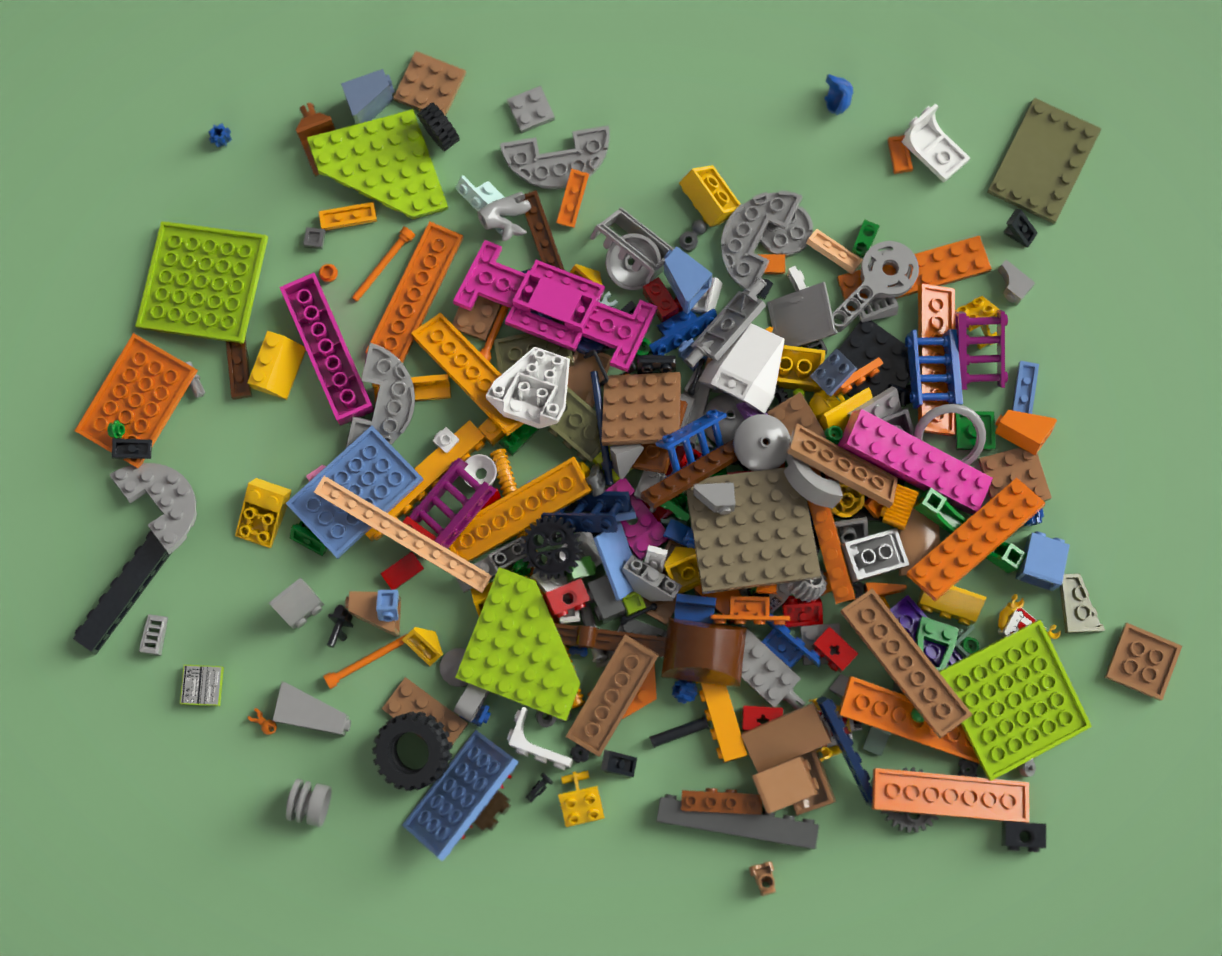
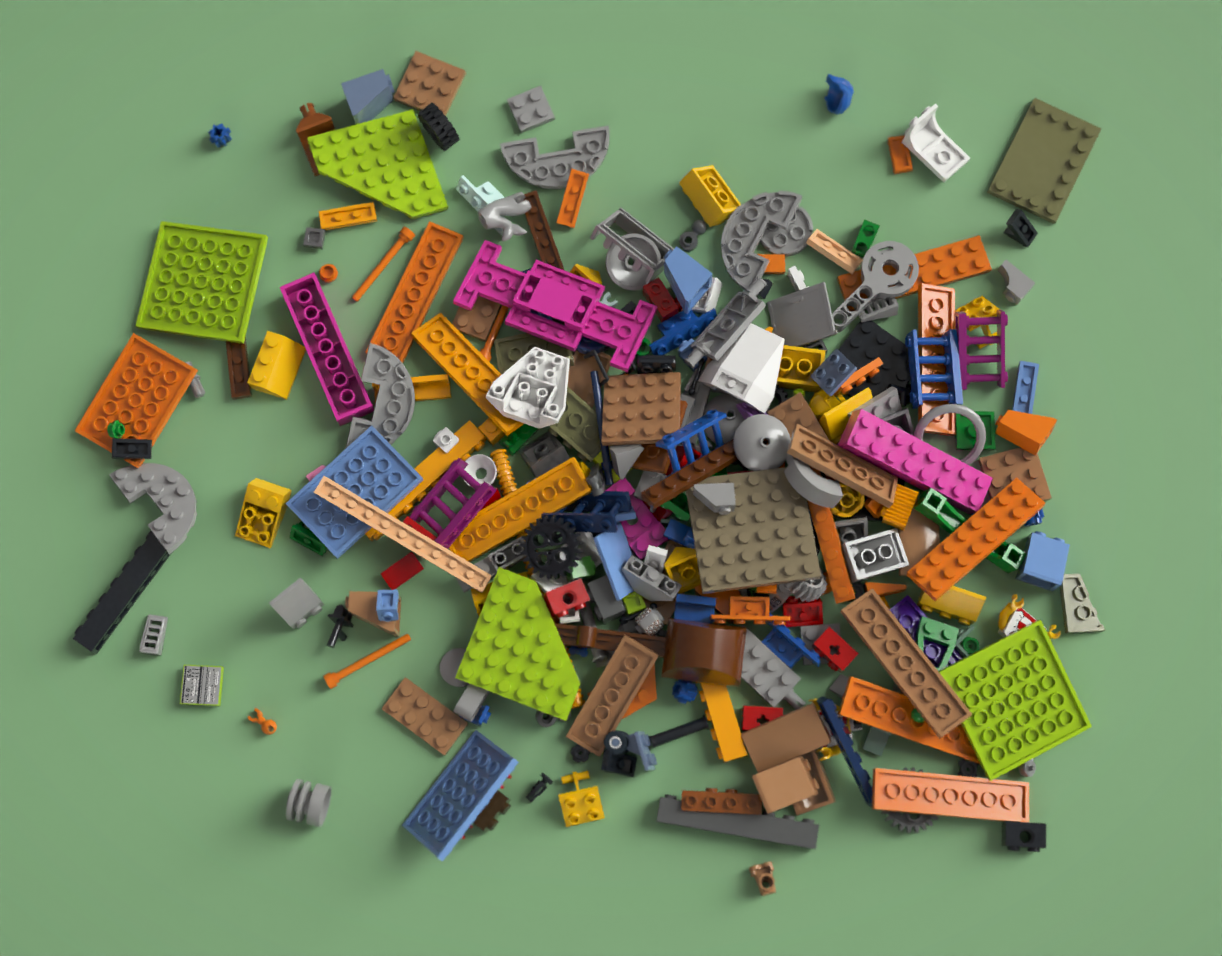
light grey slope [273,682,351,736] -> none
black tyre [372,712,453,791] -> none
yellow slope [402,627,443,666] -> none
white bracket [507,707,573,771] -> none
green plate [513,559,531,576] -> none
green plate [824,426,843,444] -> none
medium nougat plate [1105,623,1182,701] -> none
none -> flat silver slope [518,431,570,478]
none -> sand blue plate [604,730,657,771]
none -> light grey head [635,608,665,636]

